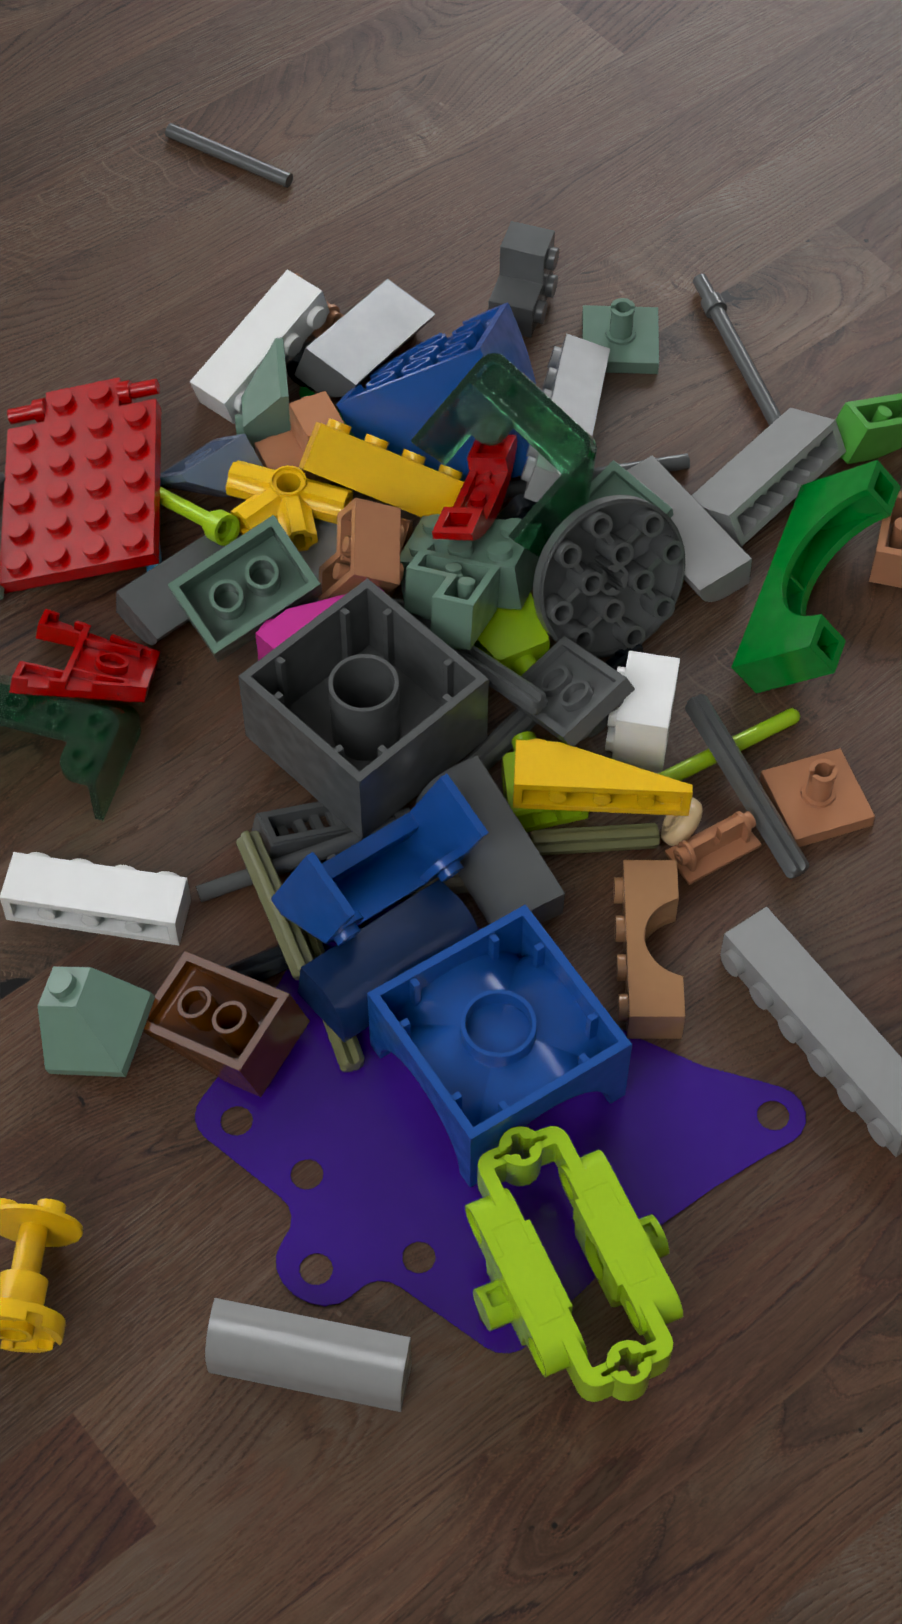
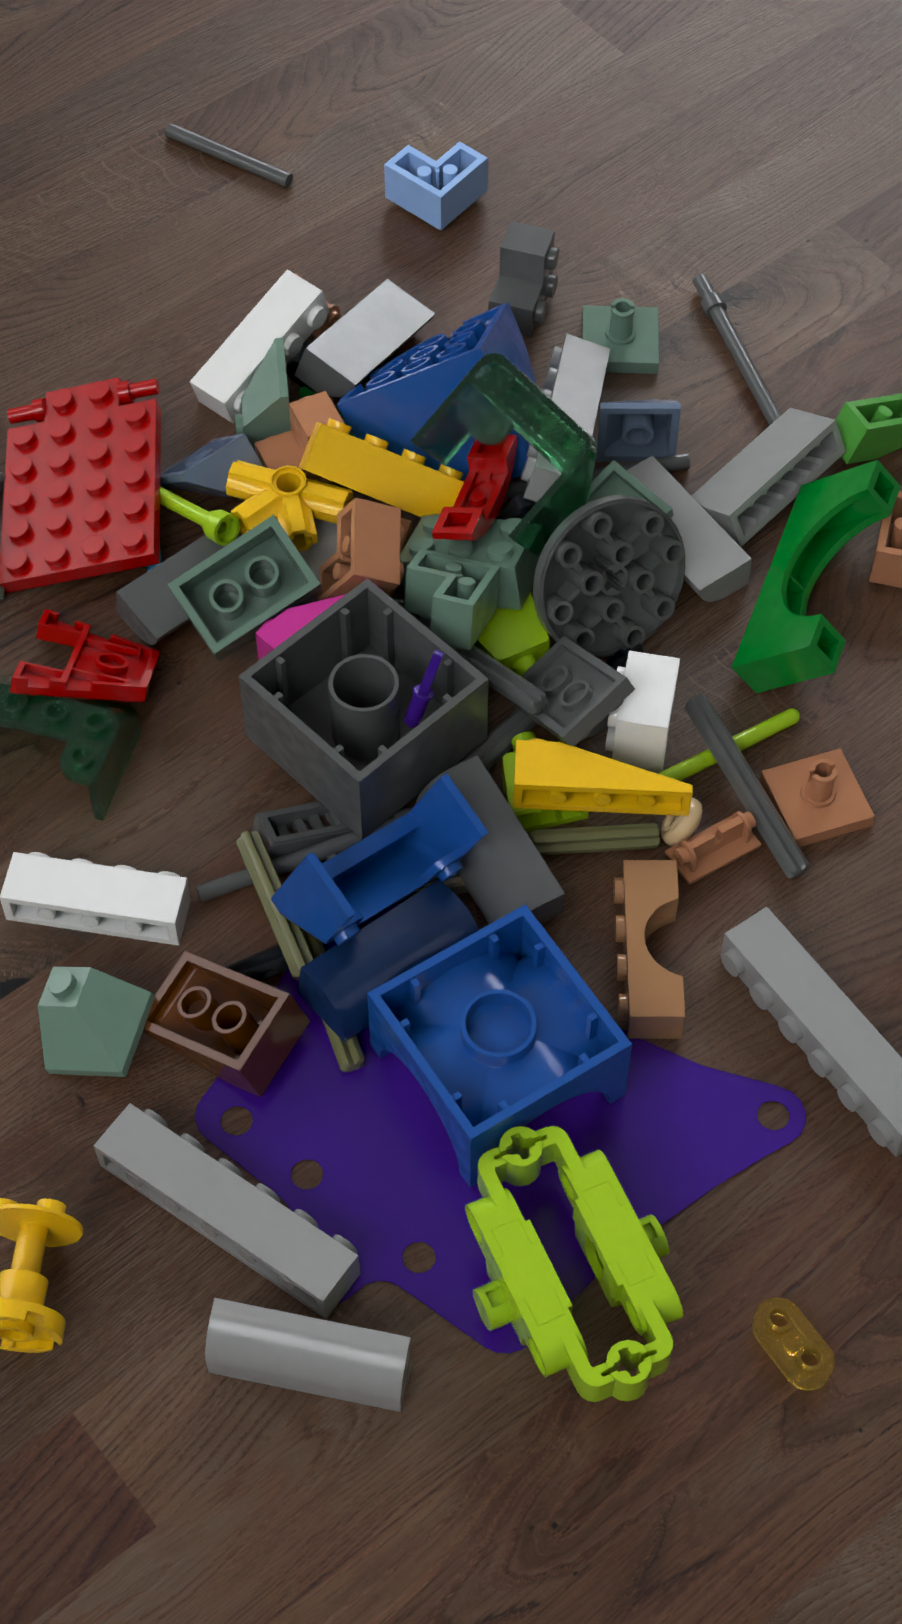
none -> light grey brick [93,1103,361,1319]
none -> light blue brick [384,141,488,230]
none -> dark purple piece [404,649,445,728]
none -> sand blue slope [596,399,681,462]
none -> clear yellow plate [752,1297,835,1391]

